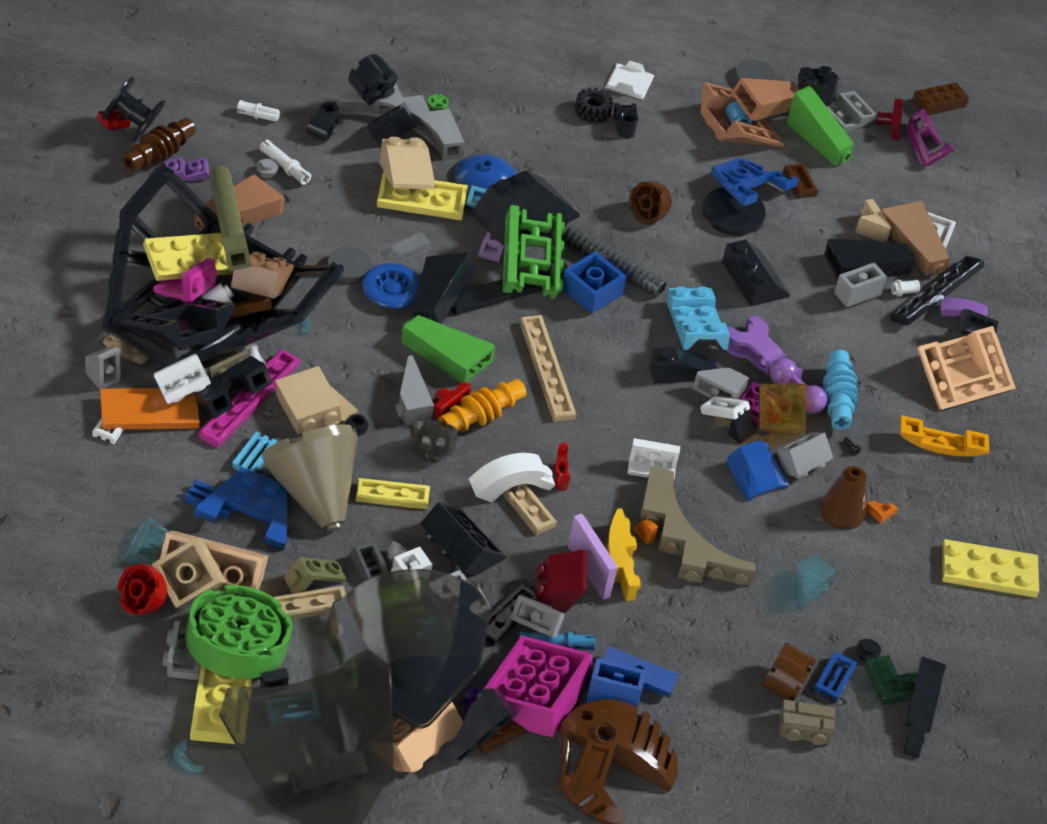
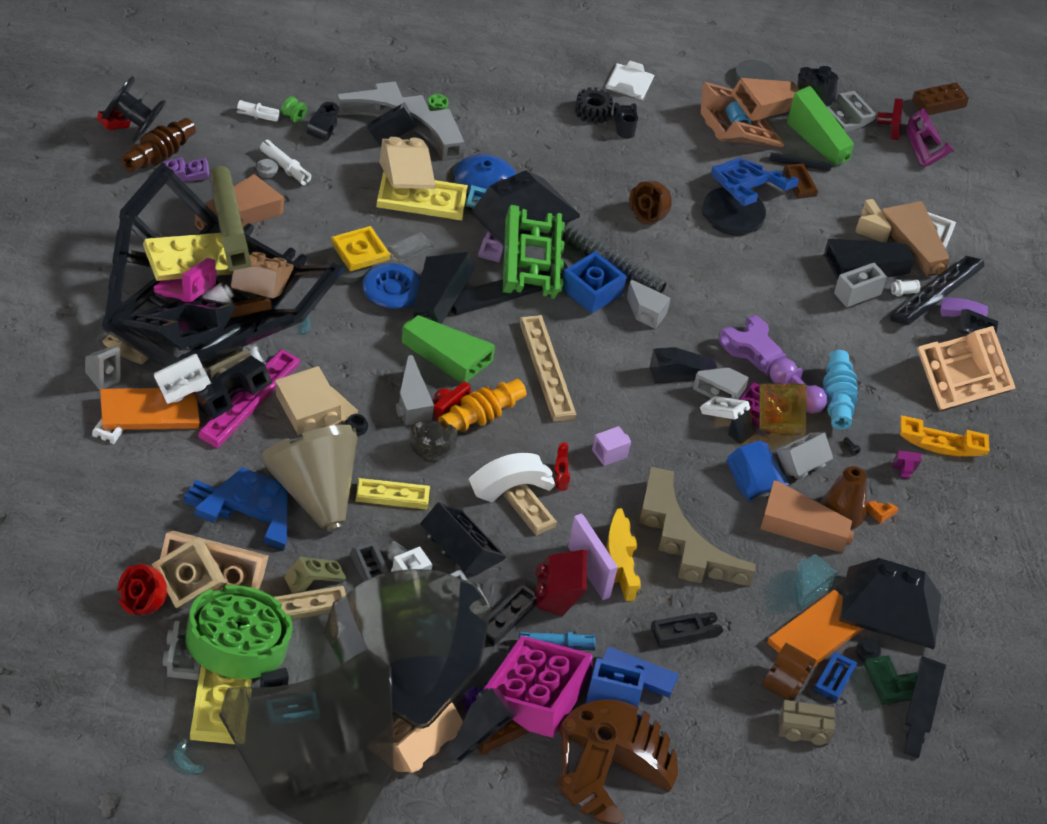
clear light blue slope [123,517,169,566] -> none
medium azure tile [232,431,277,473] -> none
black brick [348,54,397,105] -> none
light grey slope [510,596,565,638] -> none
white bracket [627,438,680,478] -> none
orange tile [633,520,658,545] -> none
medium azure piece [667,287,730,350] -> none
black slope [722,239,790,306] -> none
light yellow plate [942,539,1039,598] -> none
none -> bright green wheel [281,96,308,123]
none -> yellow plate [330,226,390,271]
none -> lavender brick [592,426,631,466]
none -> light grey slope [627,280,671,329]
none -> black hinge [650,612,723,647]
none -> nougat slope [760,480,854,553]
none -> orange tile [767,590,864,672]
none -> black bar [769,152,832,171]
none -> black slope [839,558,941,650]
none -> magenta tile [893,450,921,479]

